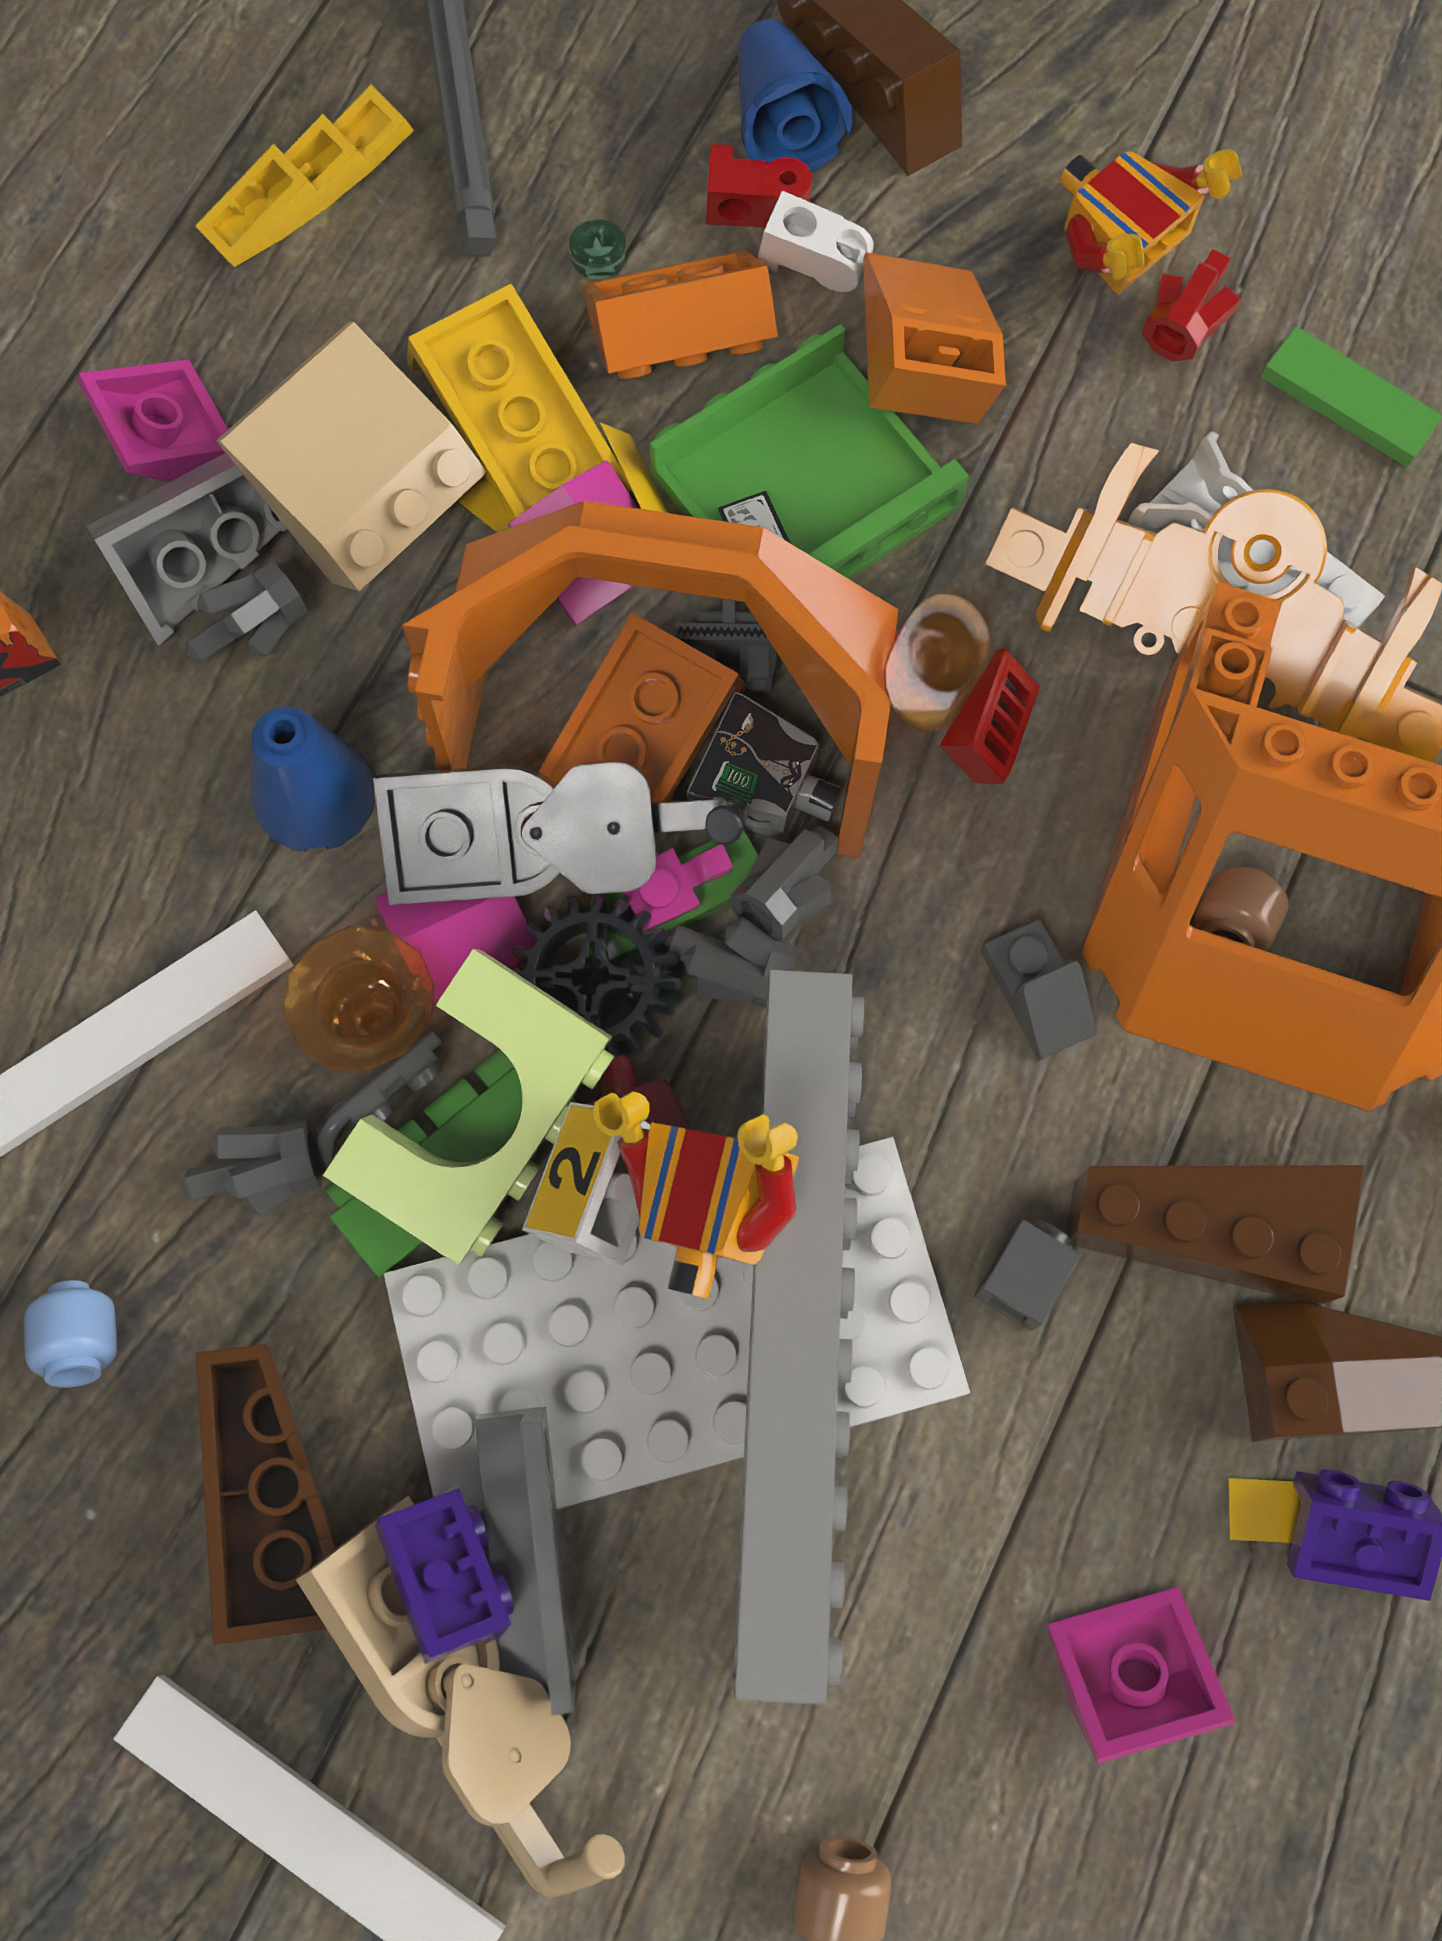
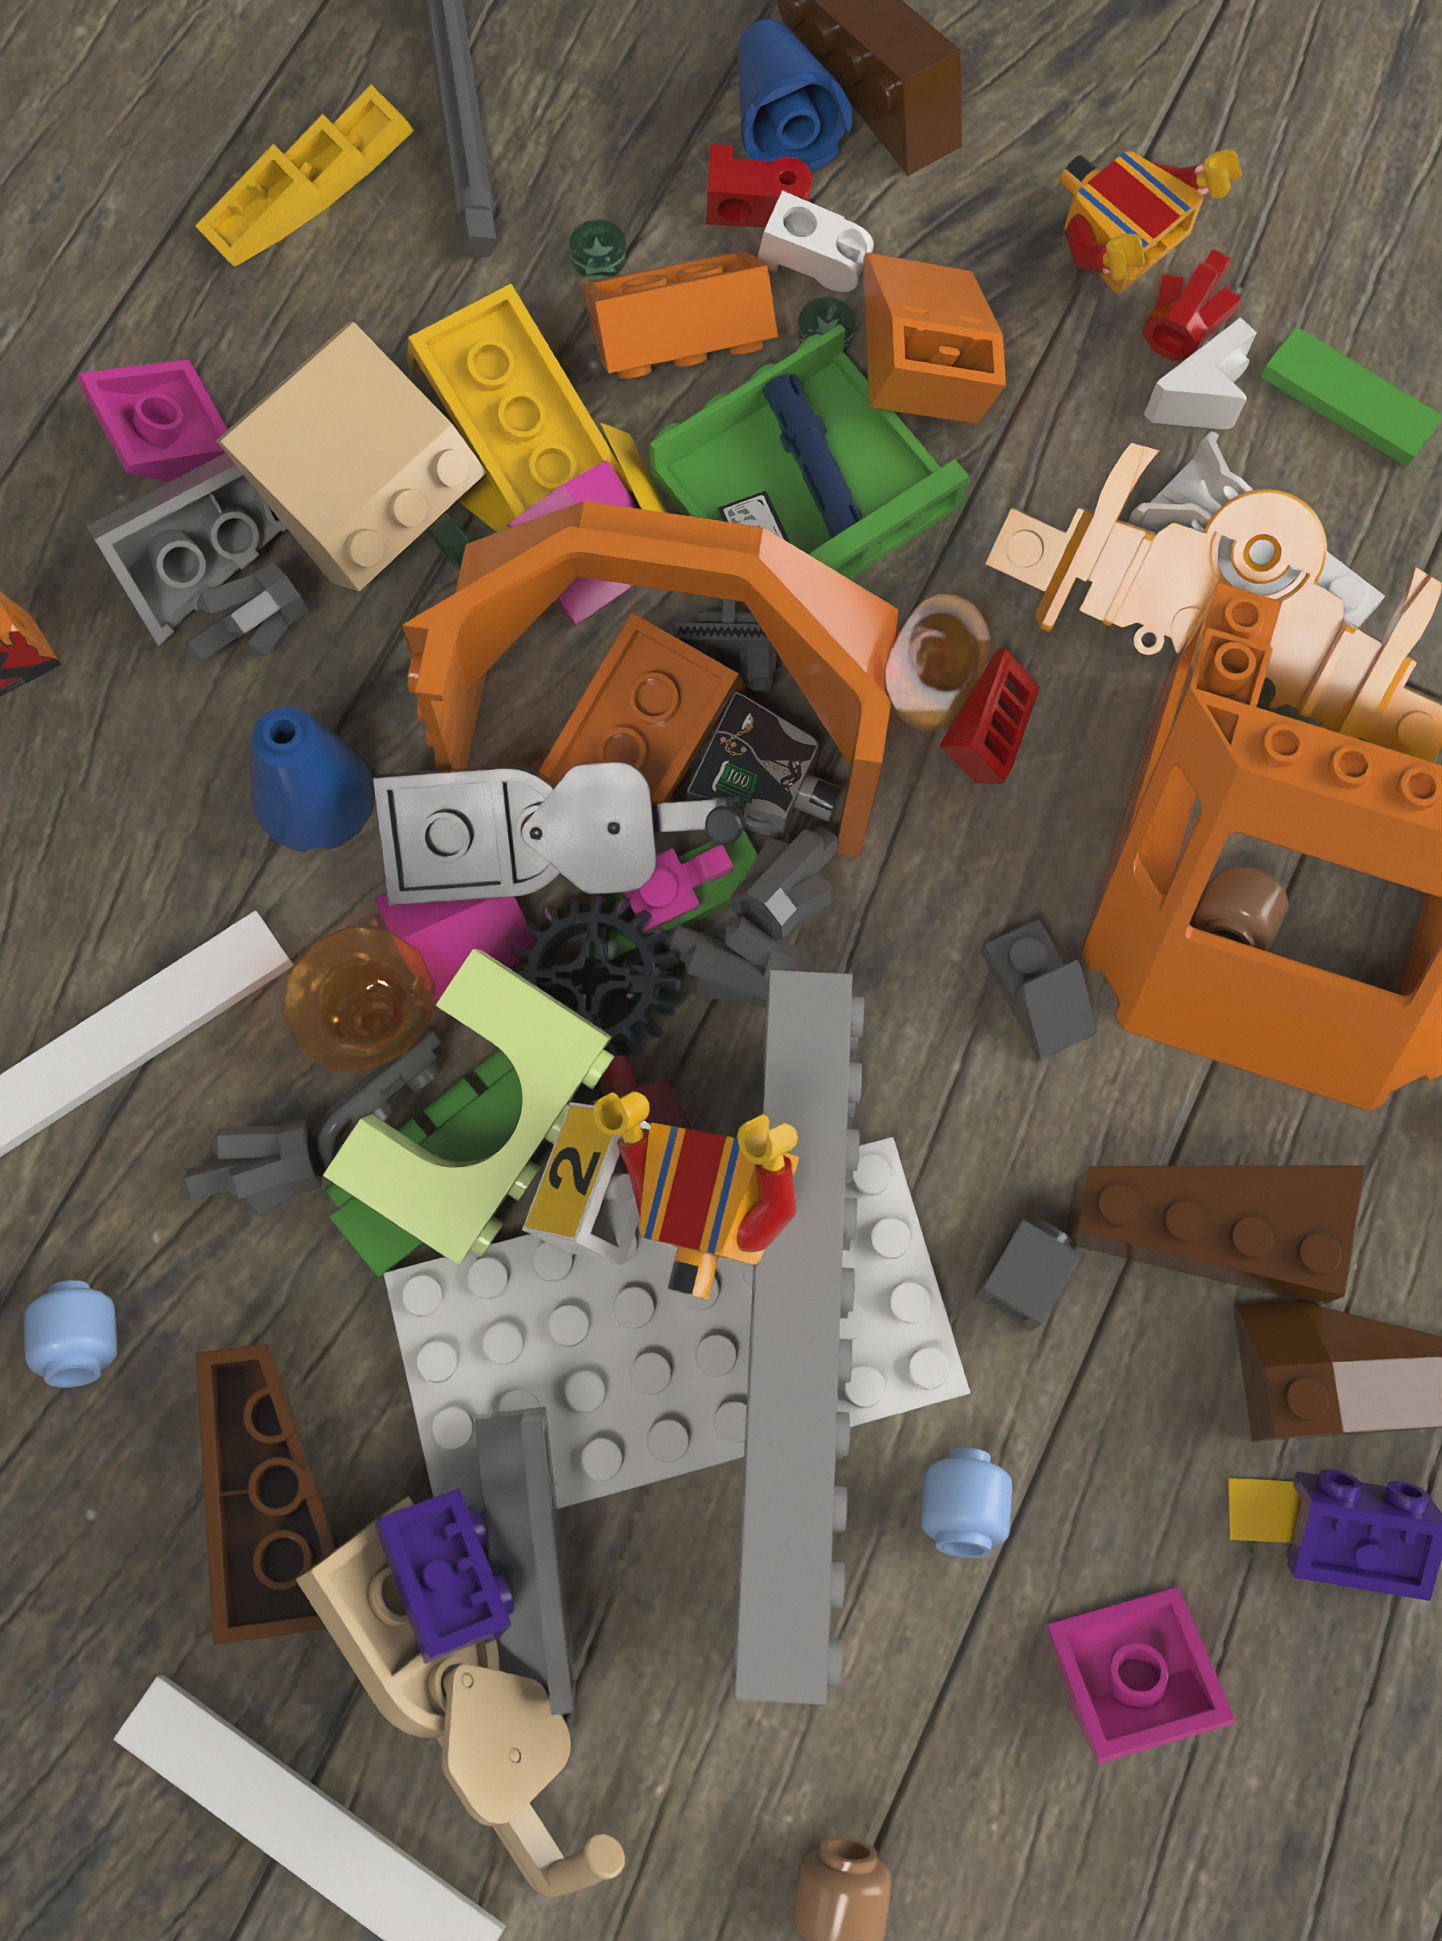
none -> clear green tile [427,512,471,572]
none -> dark blue pin [763,373,863,539]
none -> clear green tile [797,297,856,352]
none -> light blue head [920,1448,1012,1558]
none -> white slope [1144,317,1257,429]

